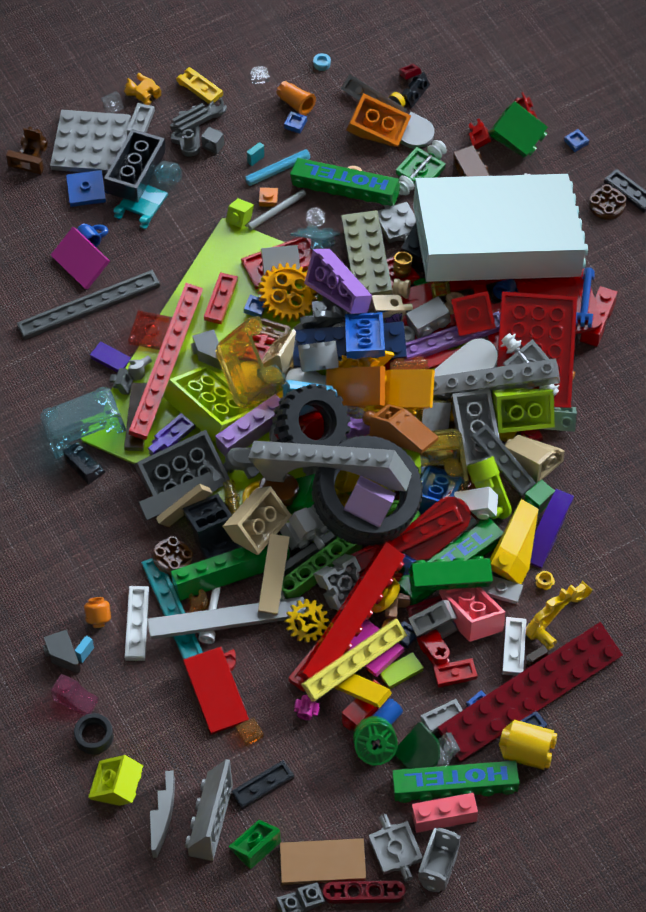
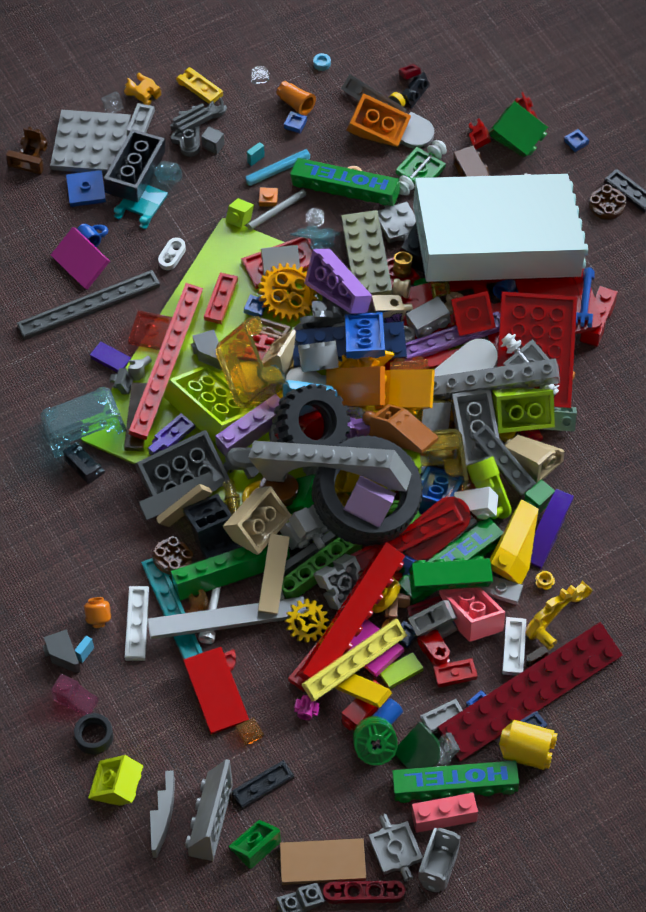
none -> white plate [158,238,186,270]

